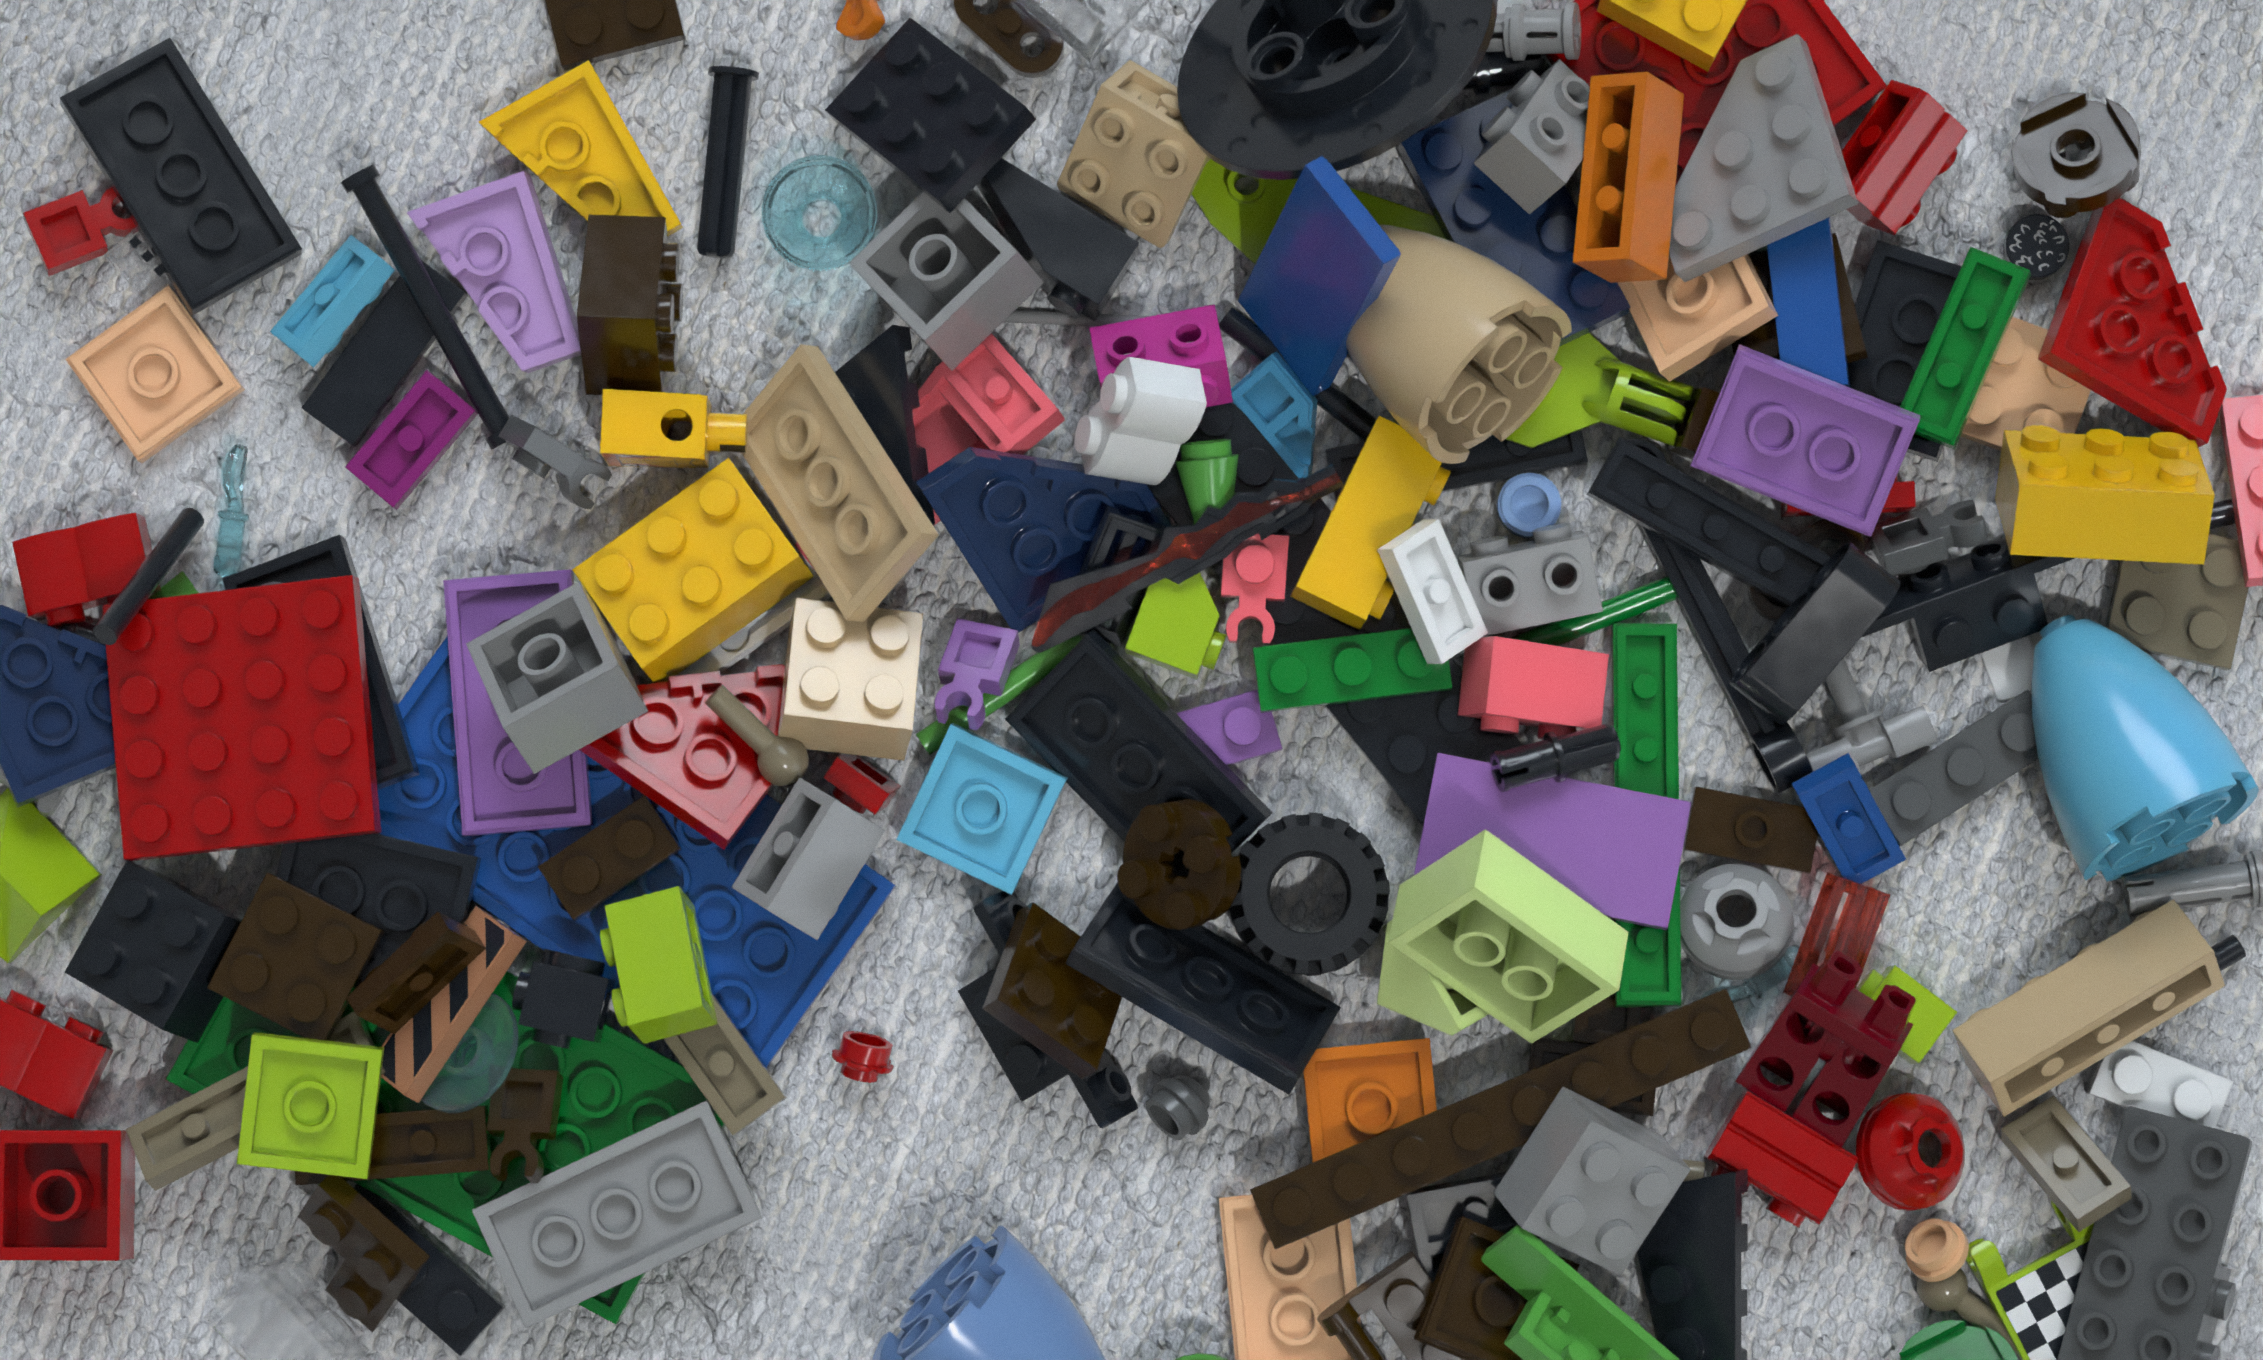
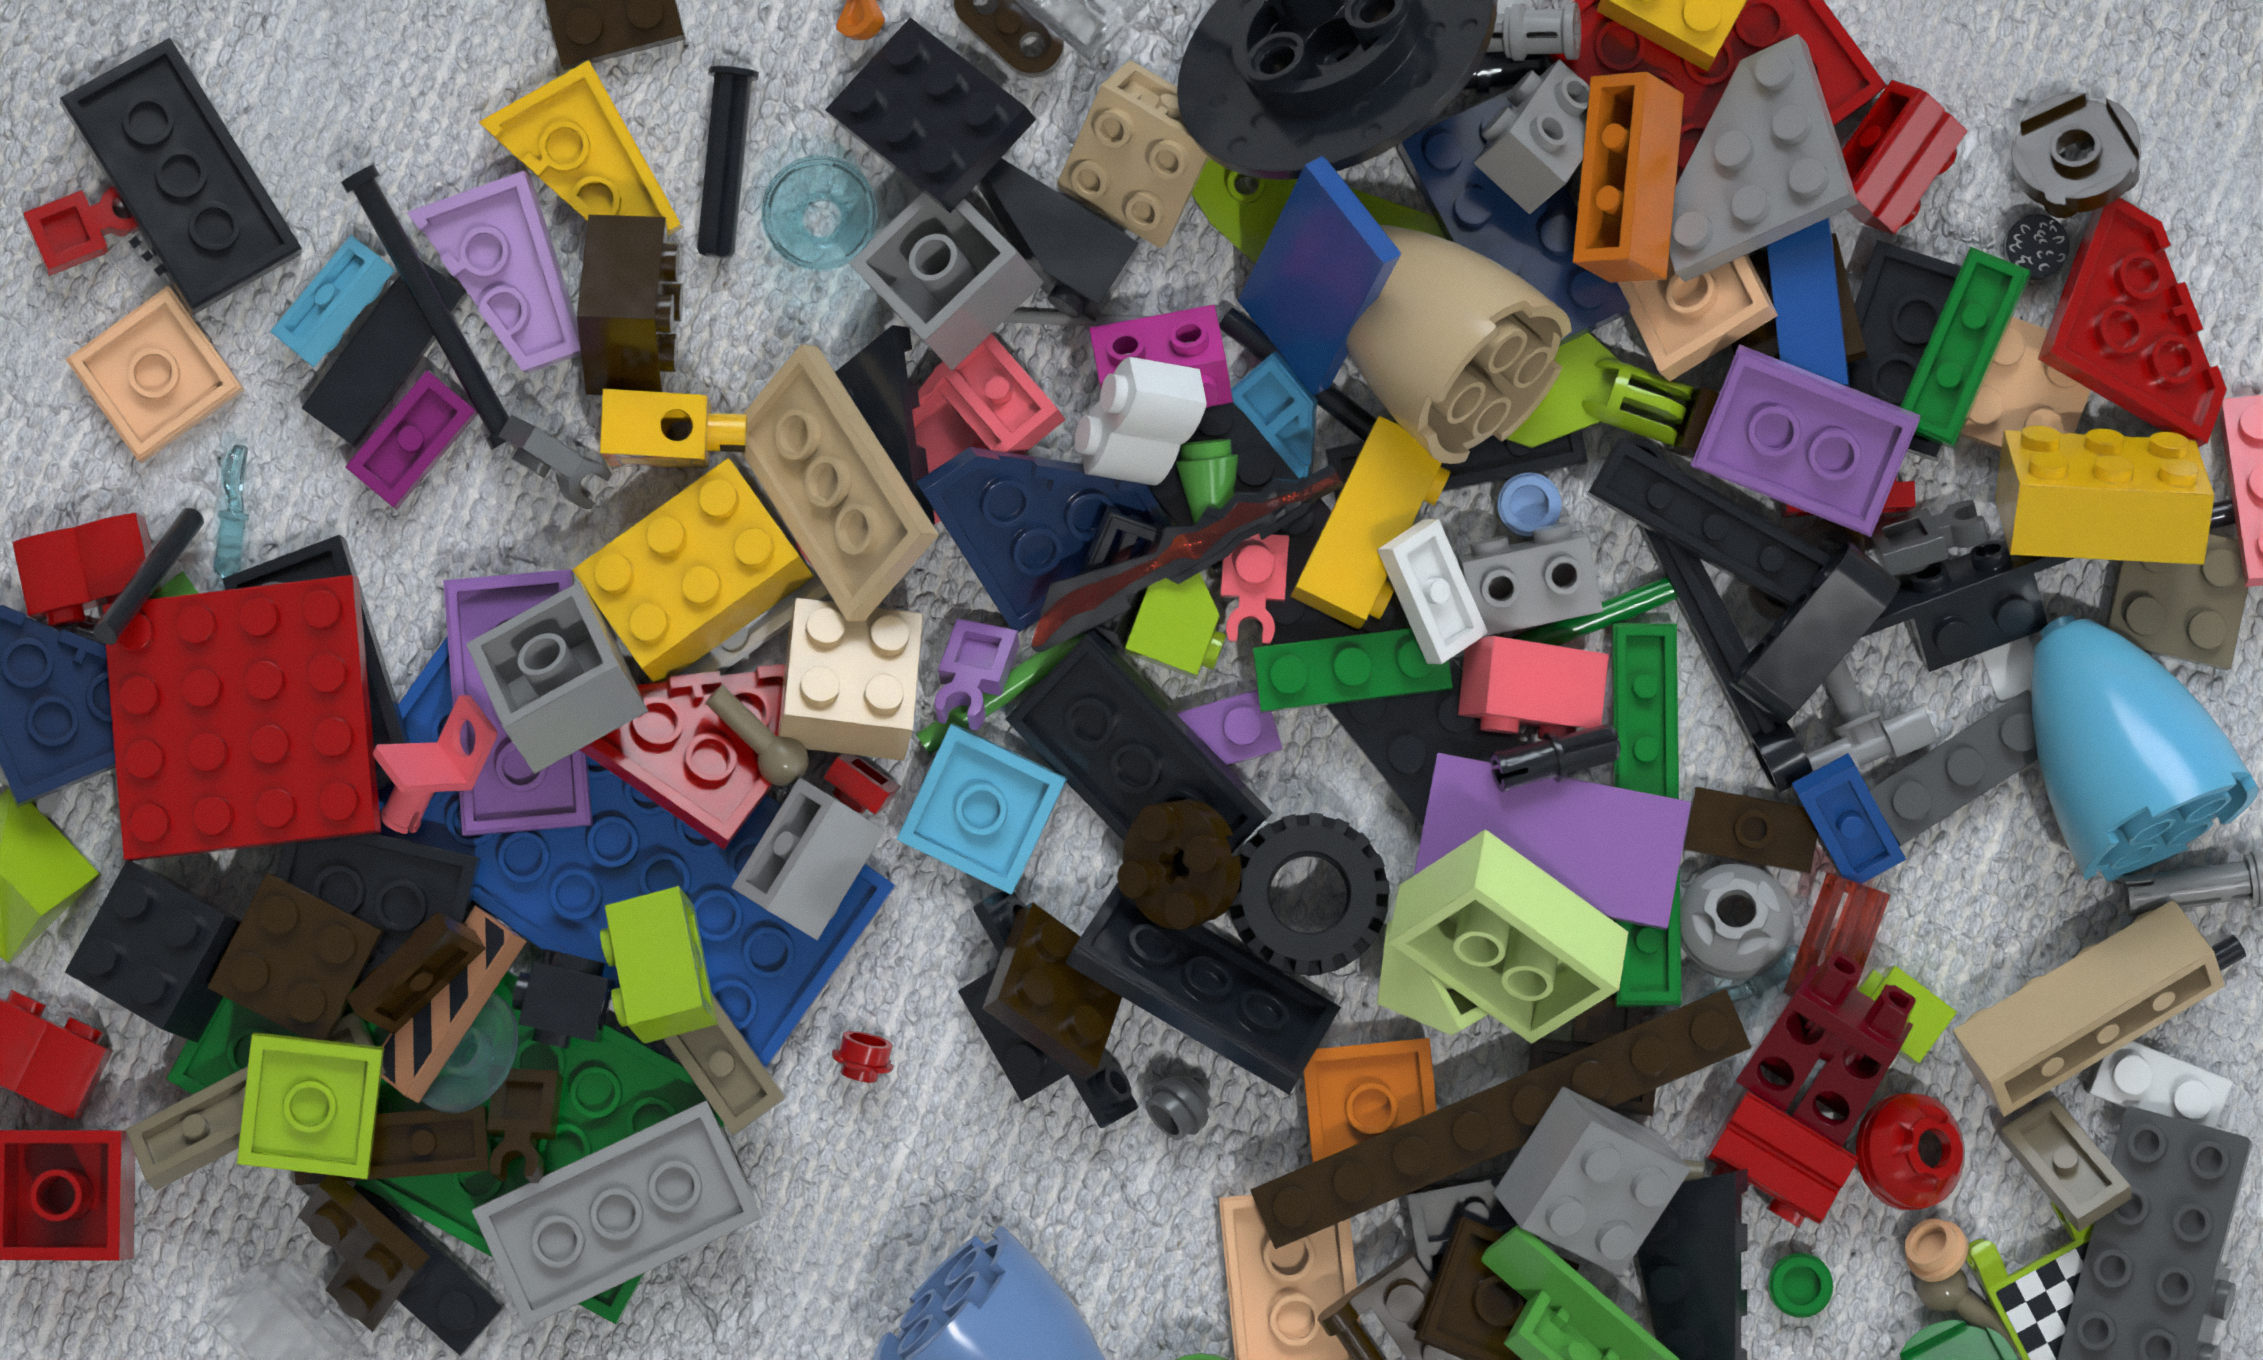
dark brown plate [538,795,683,921] -> none
none -> coral bracket [373,695,497,834]
none -> green tile [1767,1253,1833,1318]

